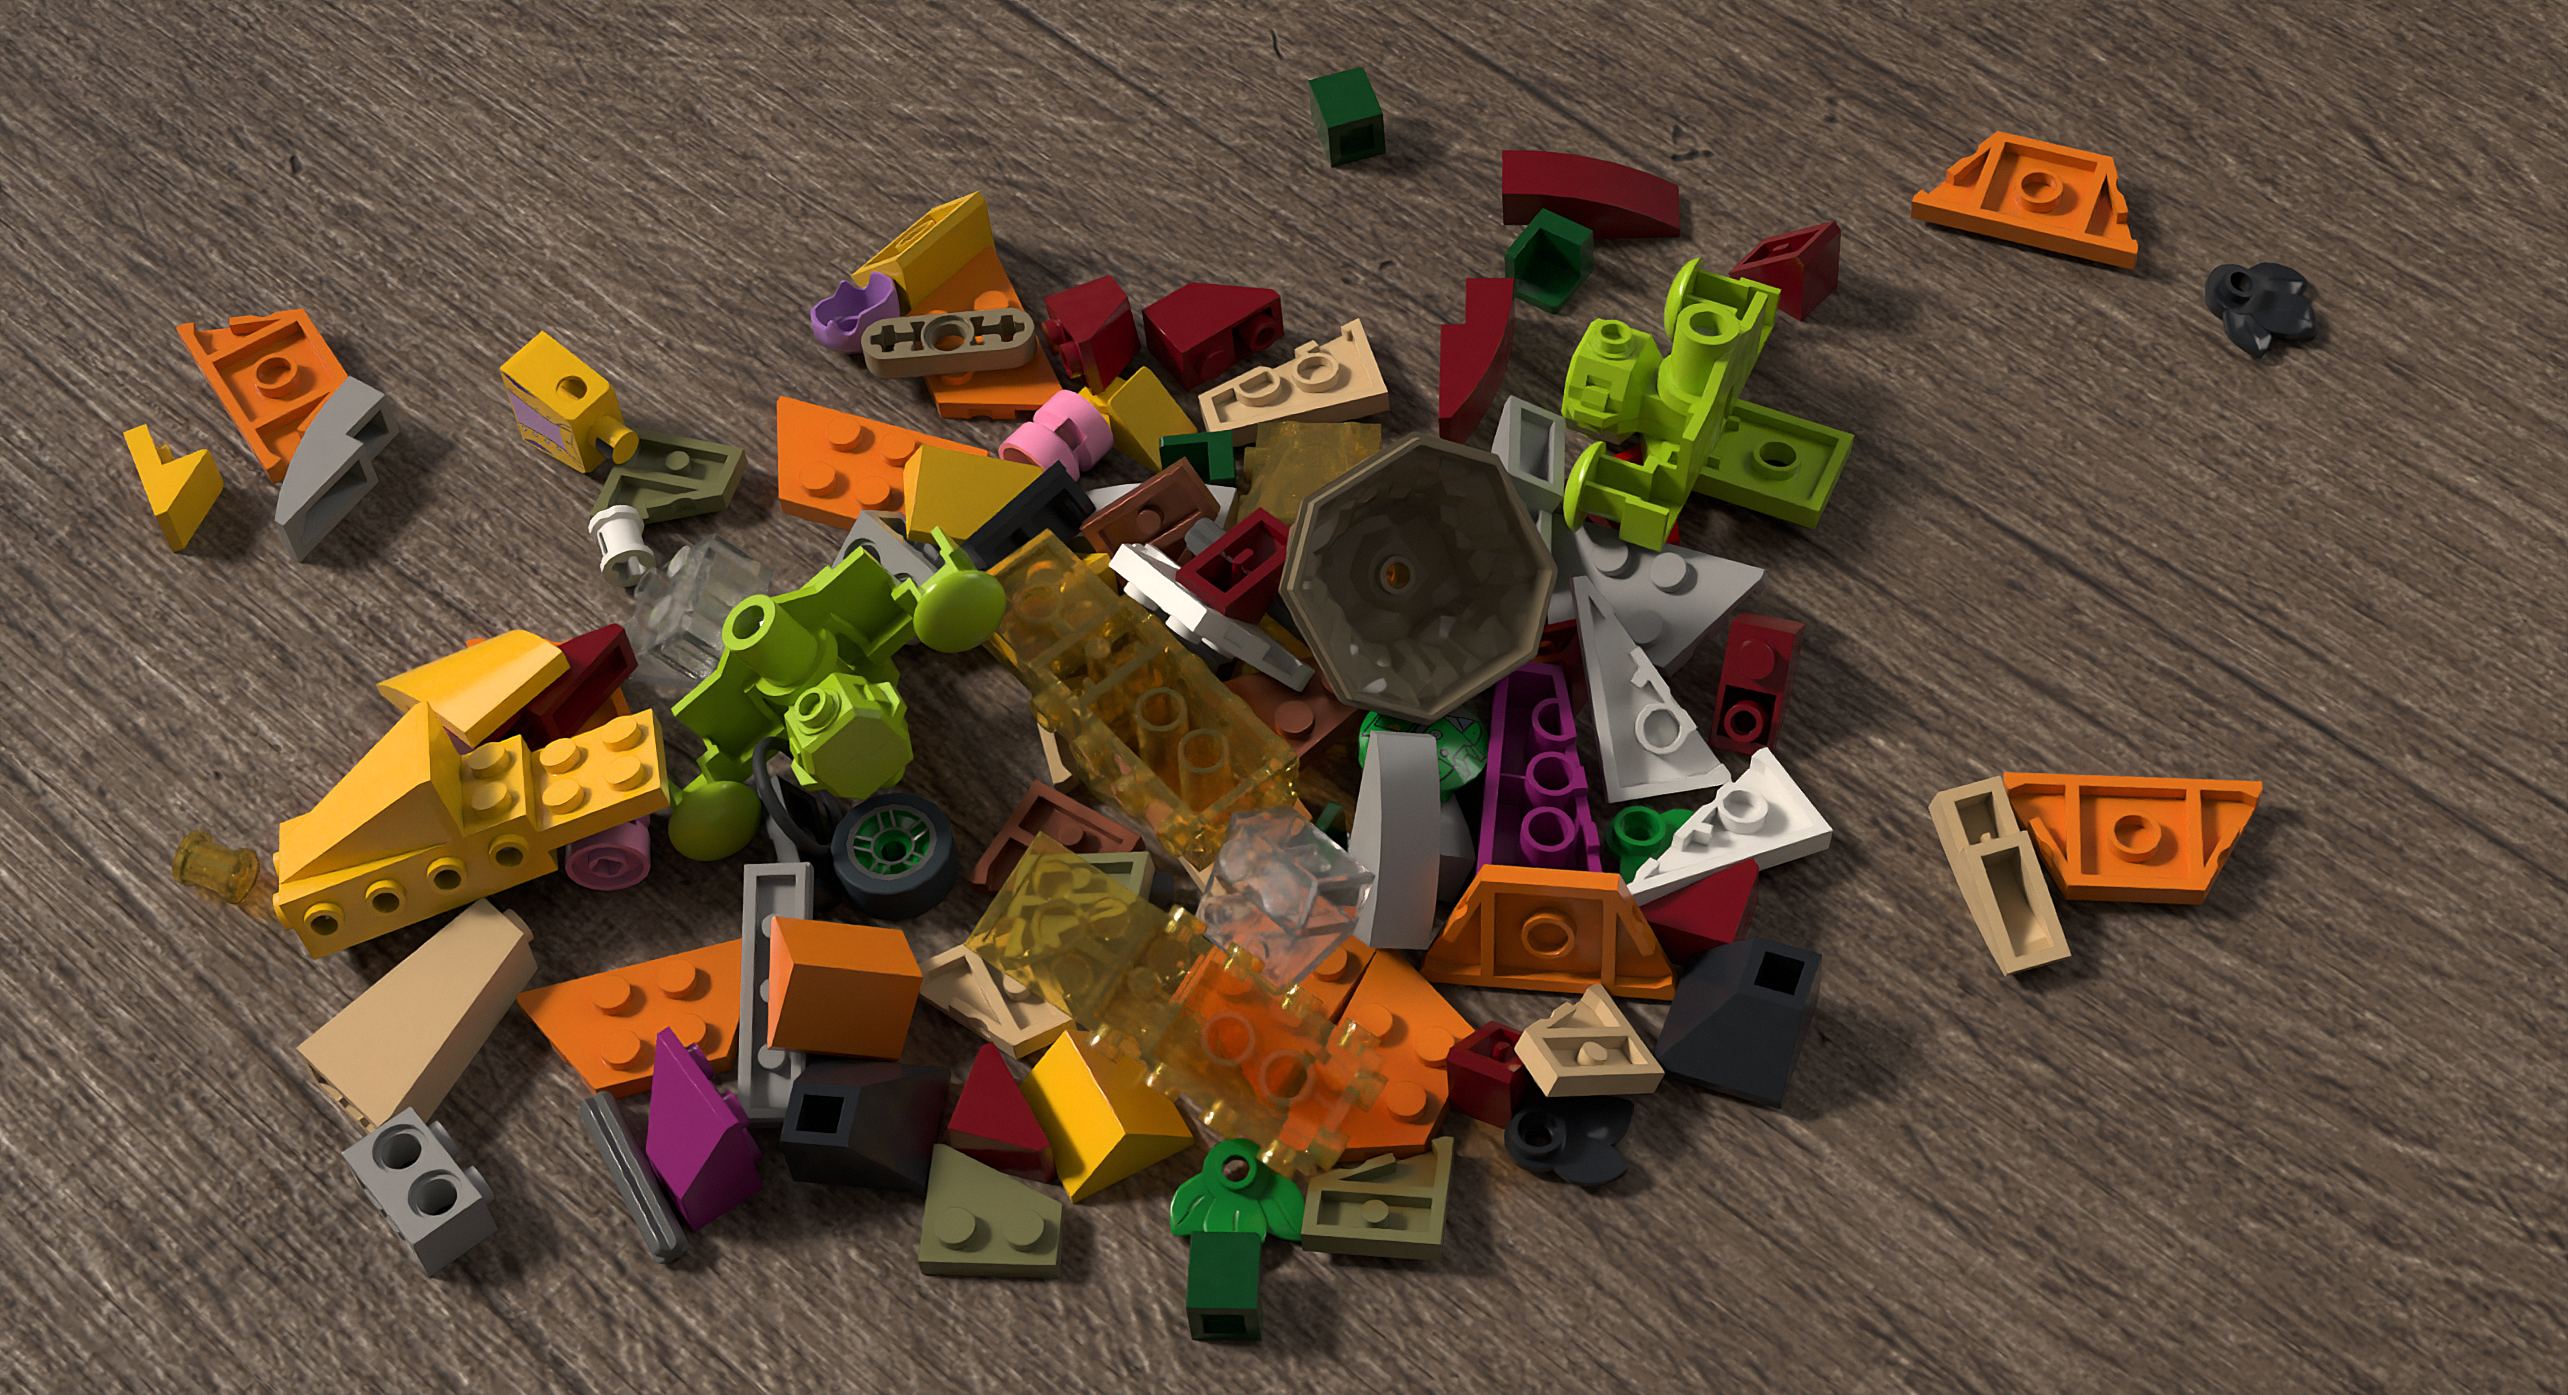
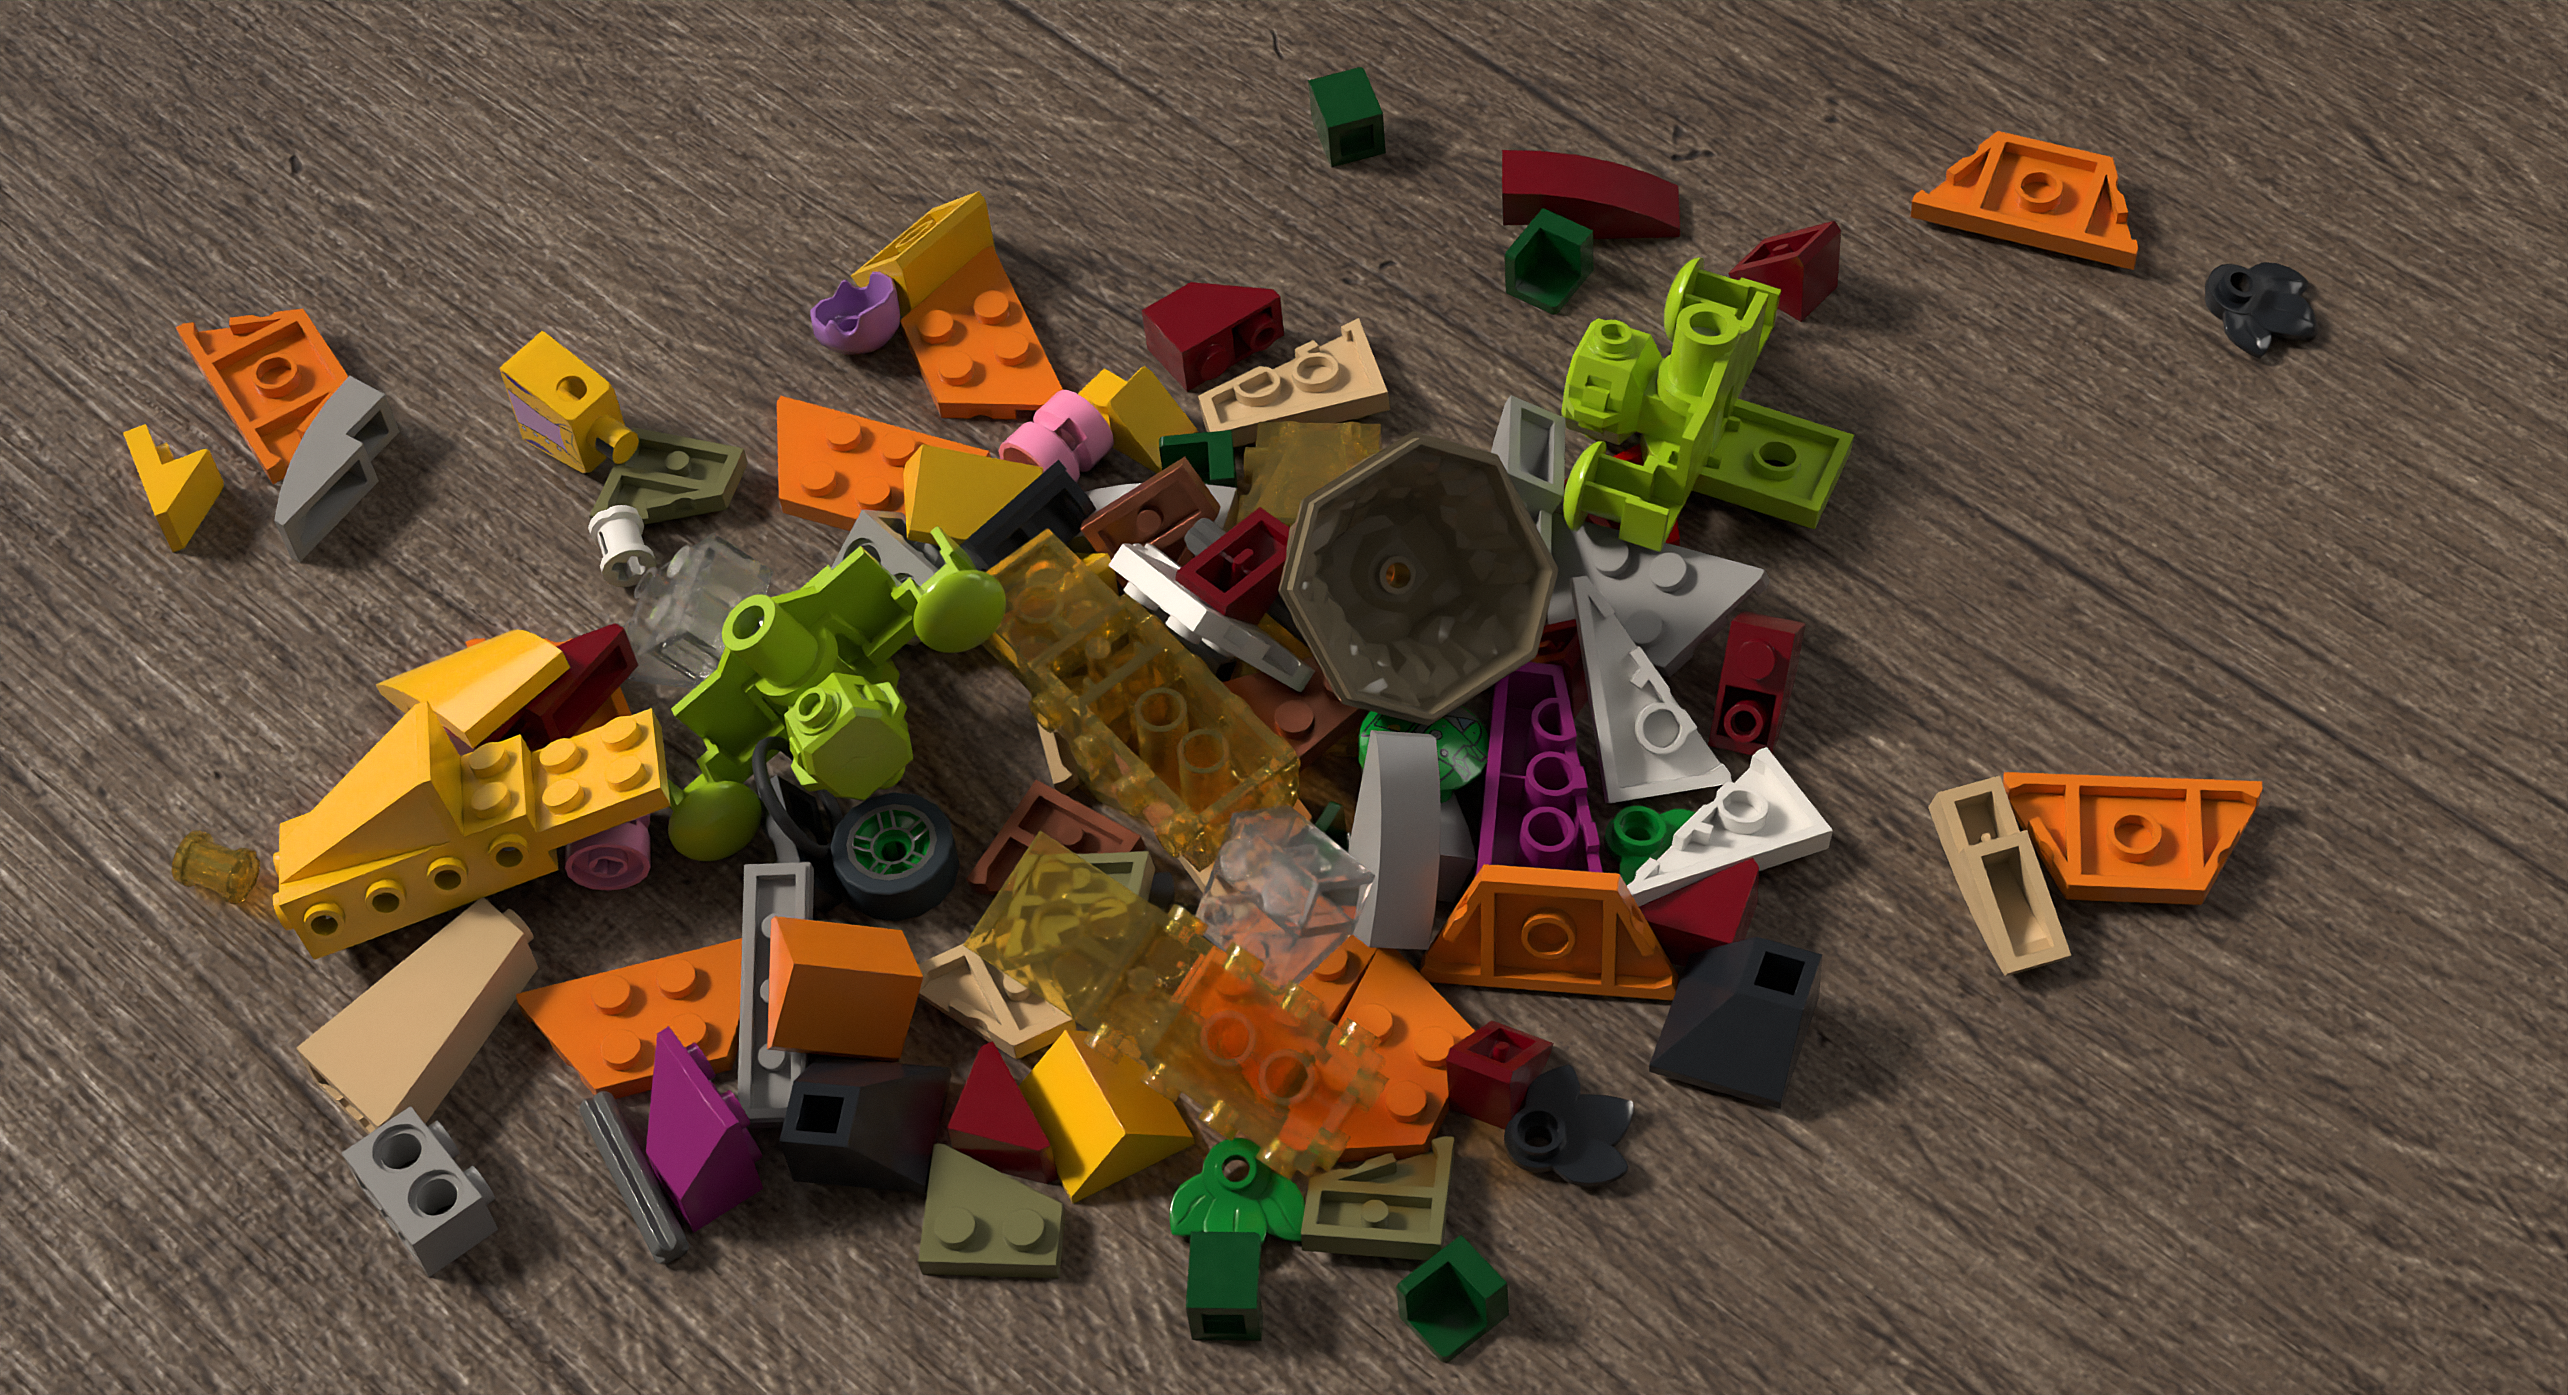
dark tan beam [861,308,1038,379] -> none
dark red slope [1042,274,1141,396] -> none
dark red slope [1438,278,1515,445] -> none
tan wing [1514,984,1665,1097] -> none
none -> dark green panel [1396,1235,1509,1363]

